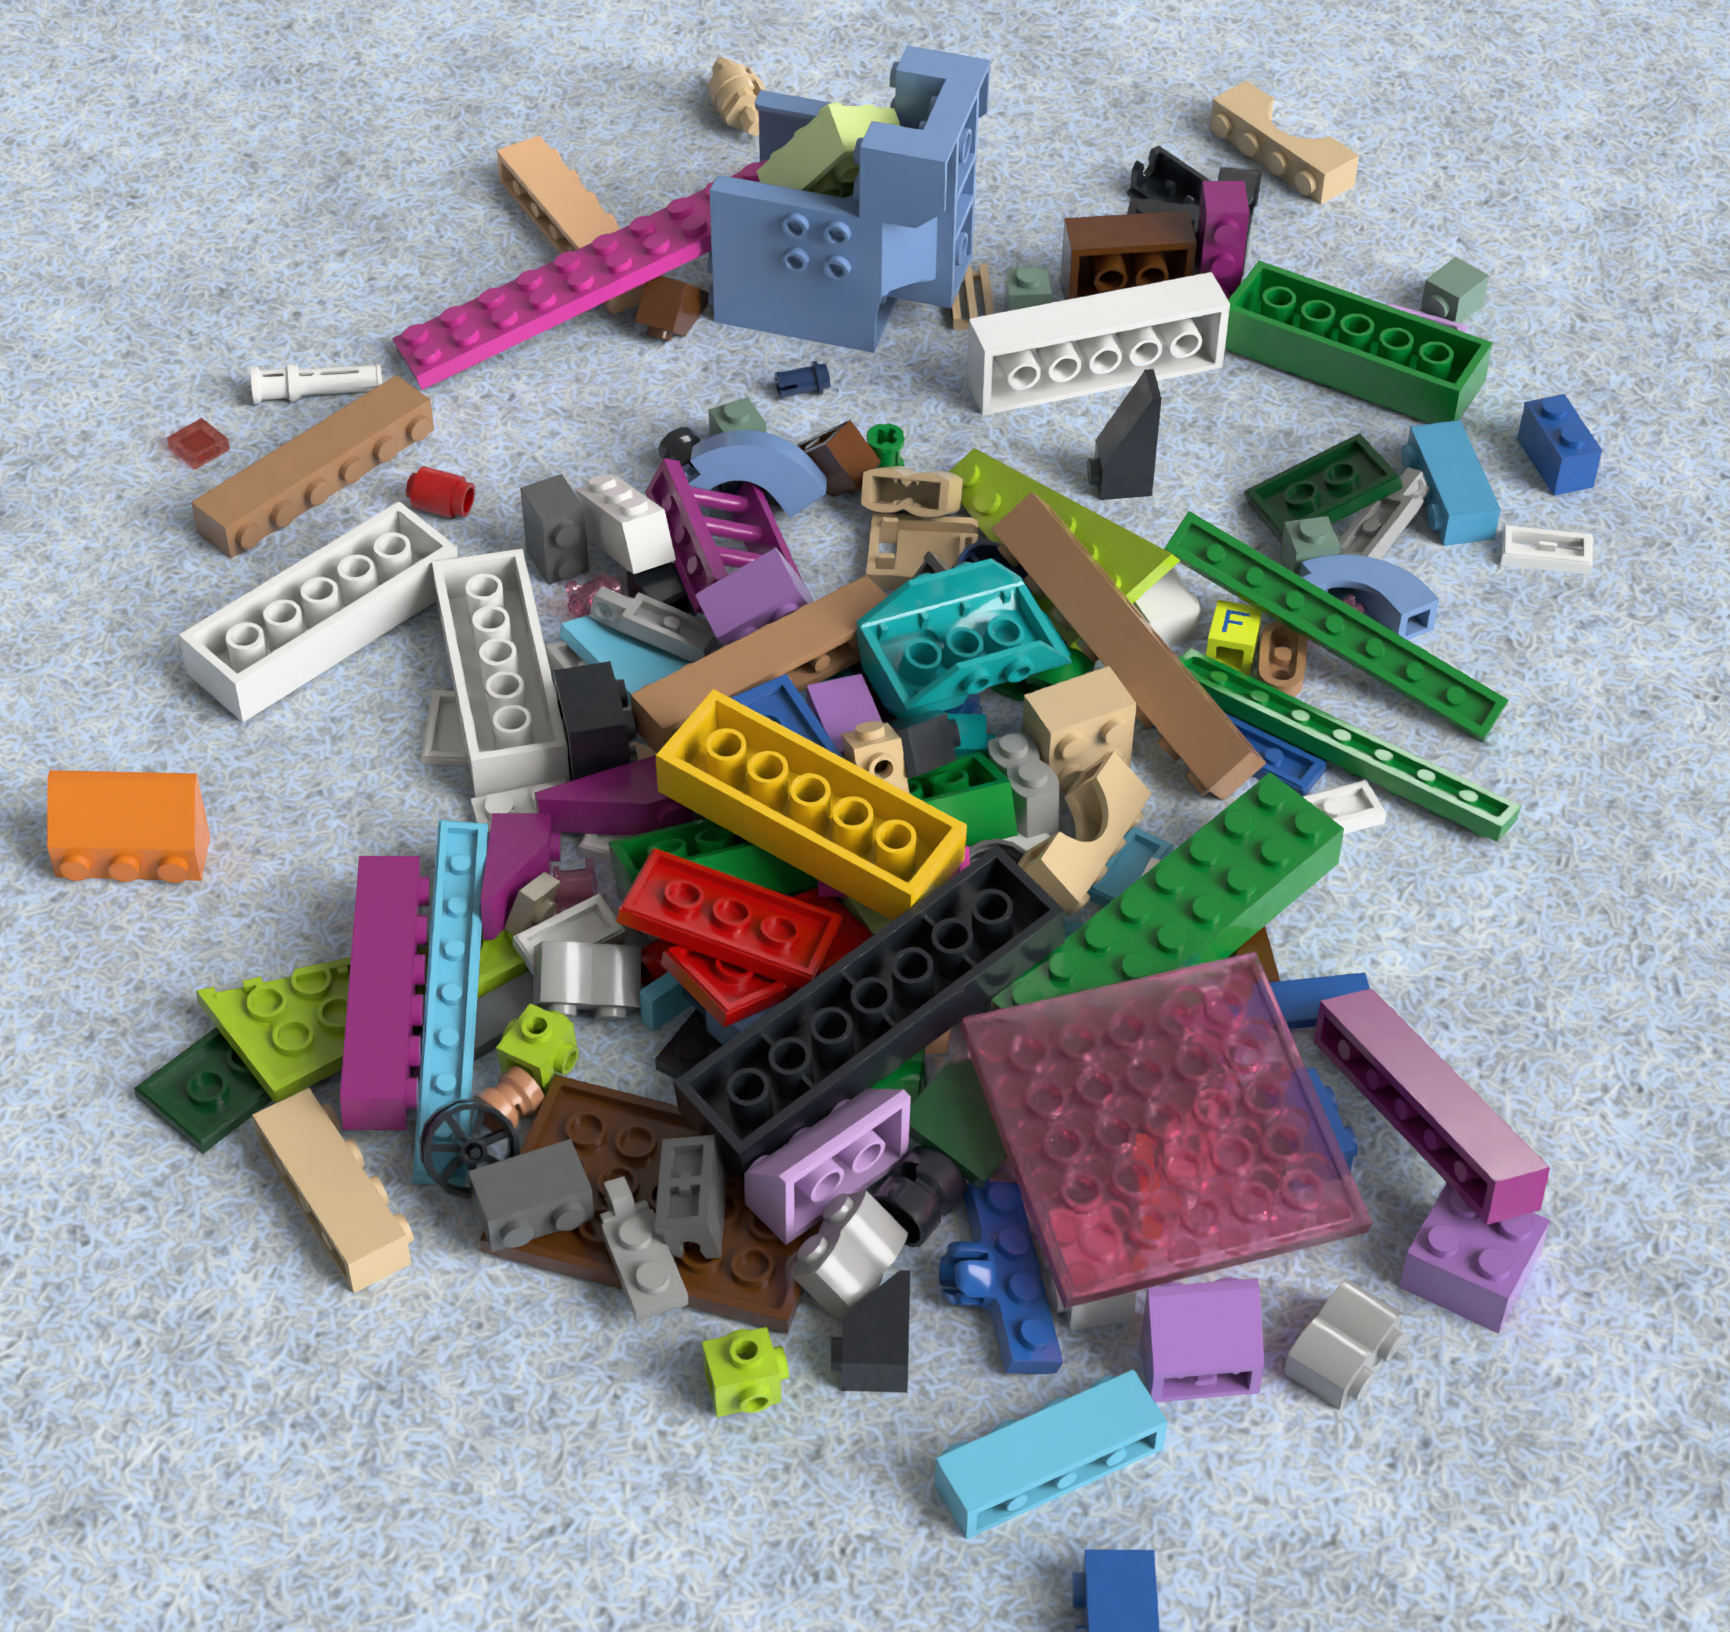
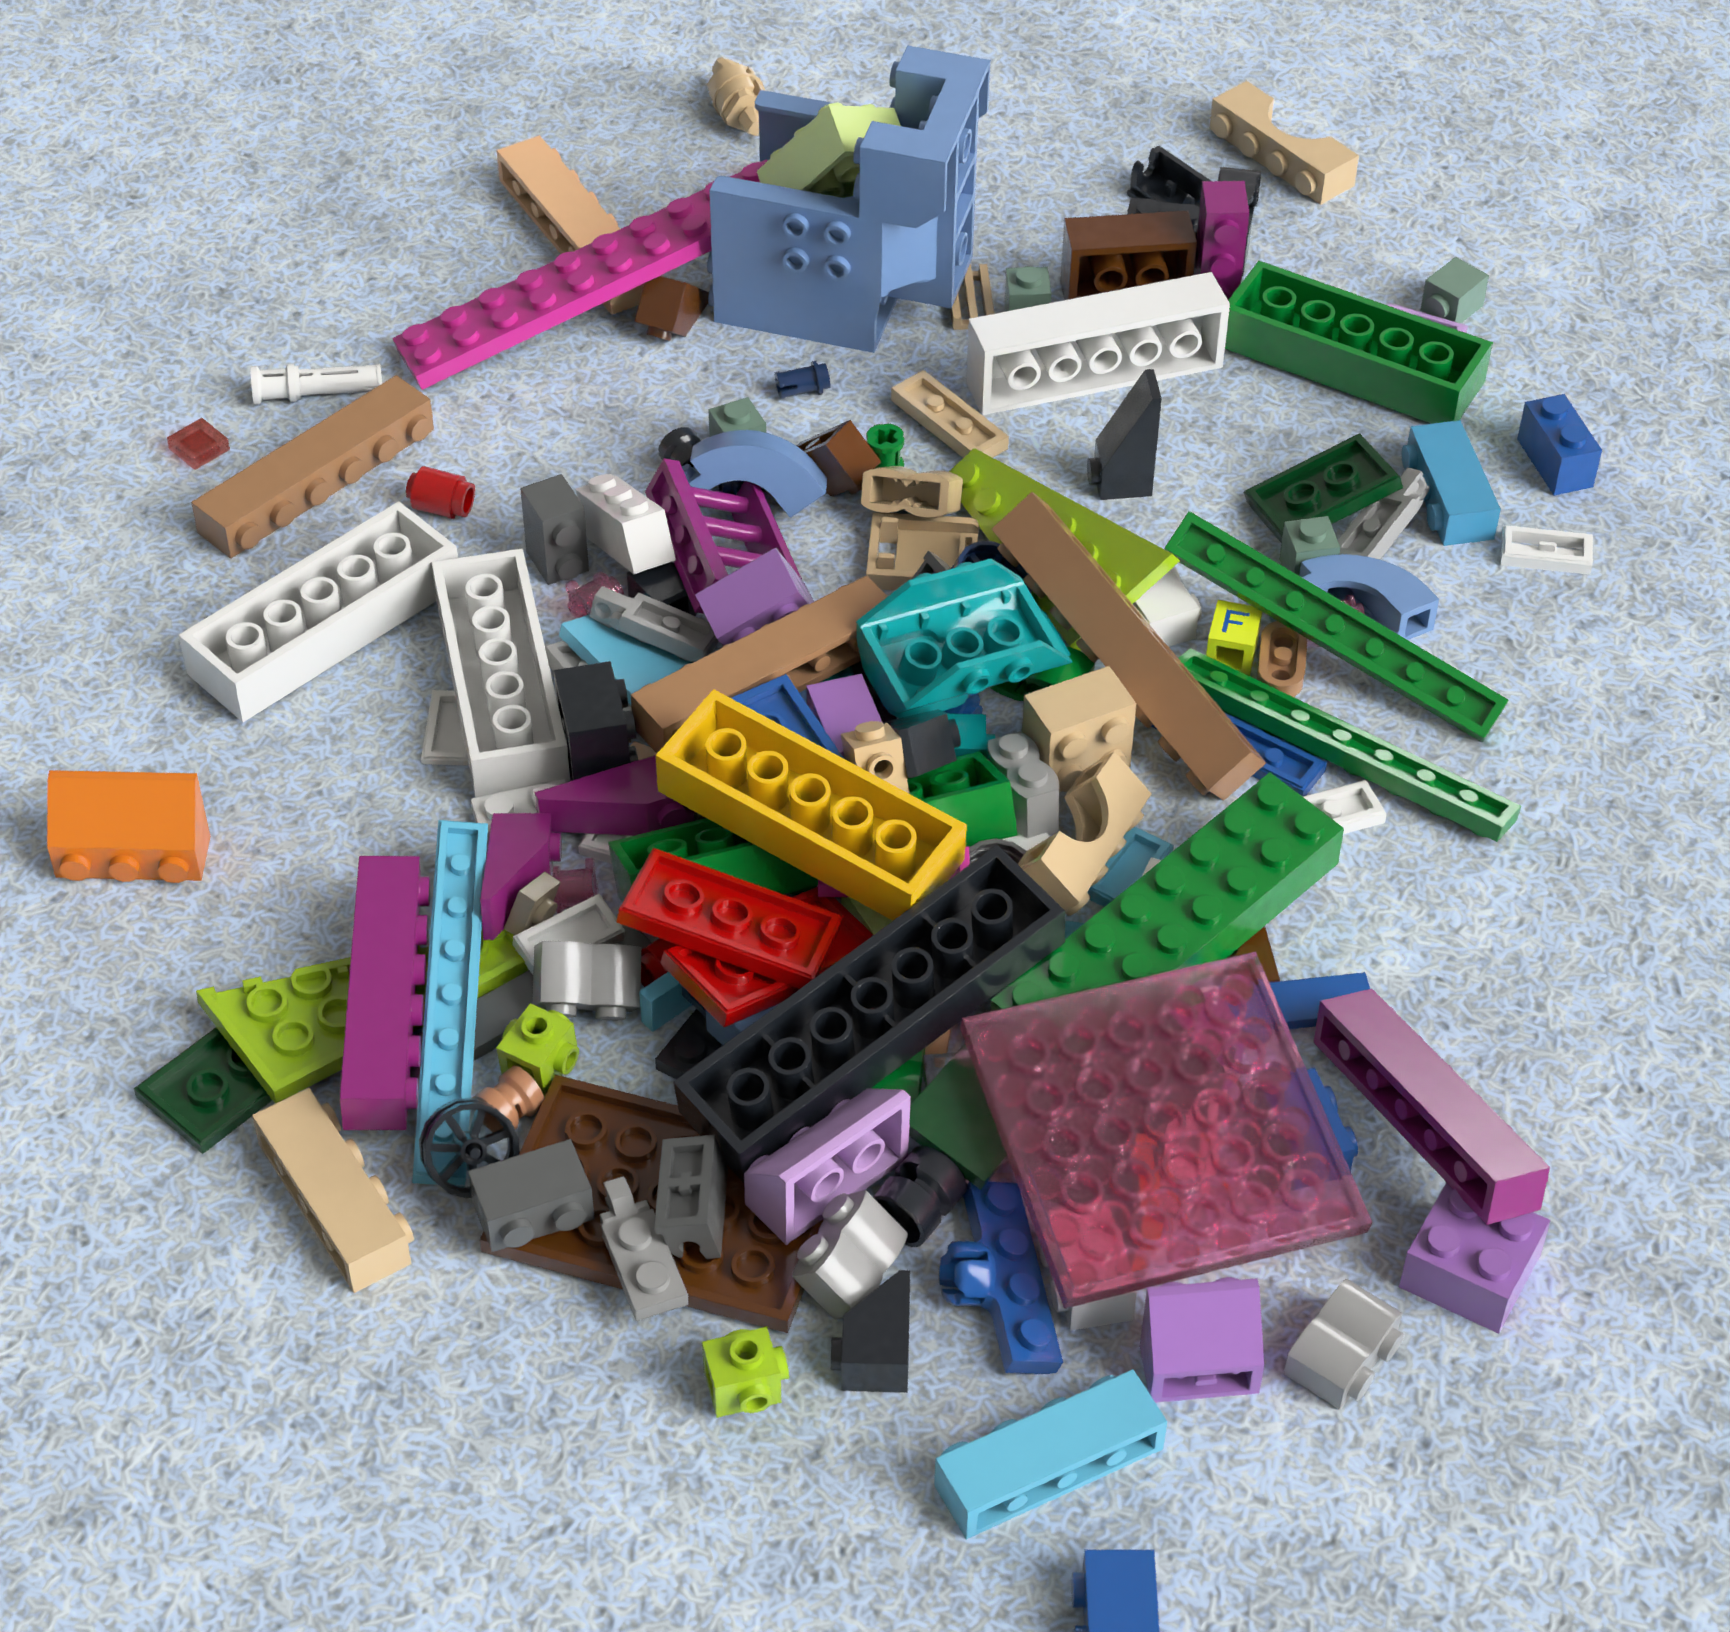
none -> tan plate [891,370,1009,458]

